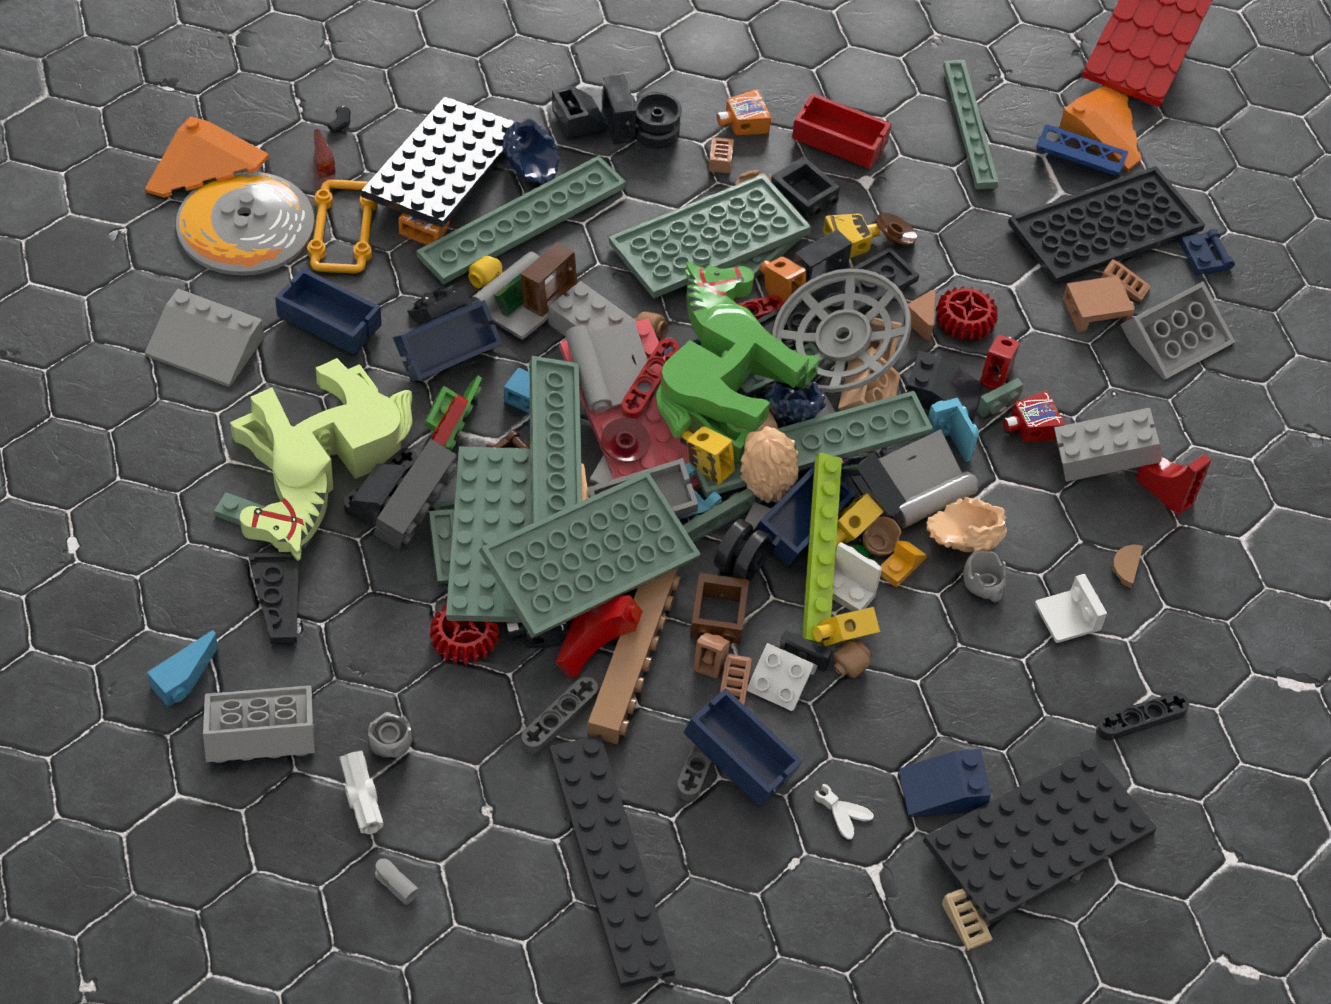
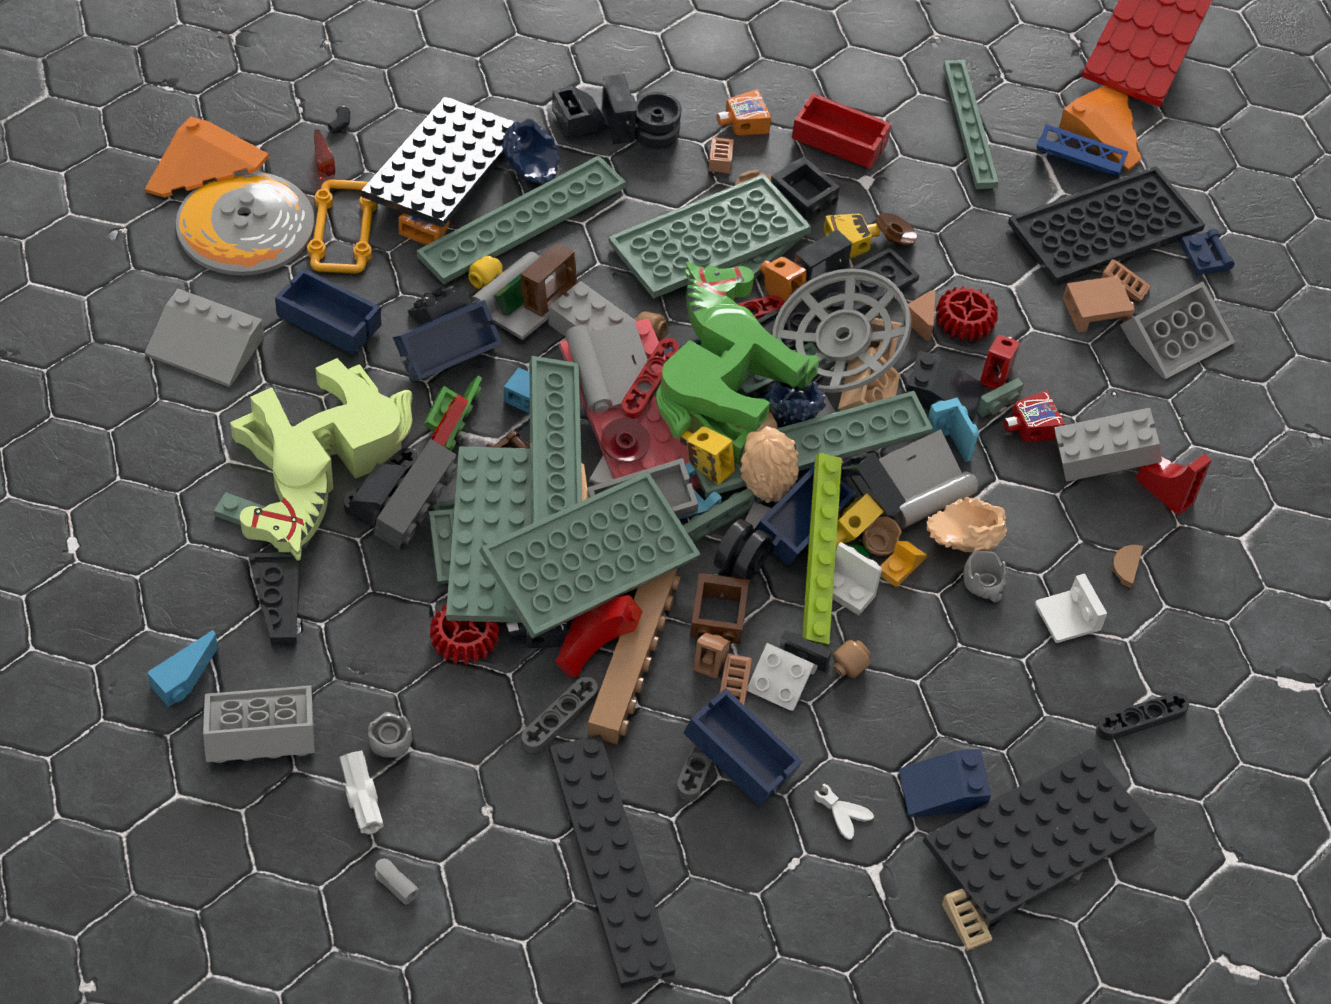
yellow torso [813,607,880,646] -> none

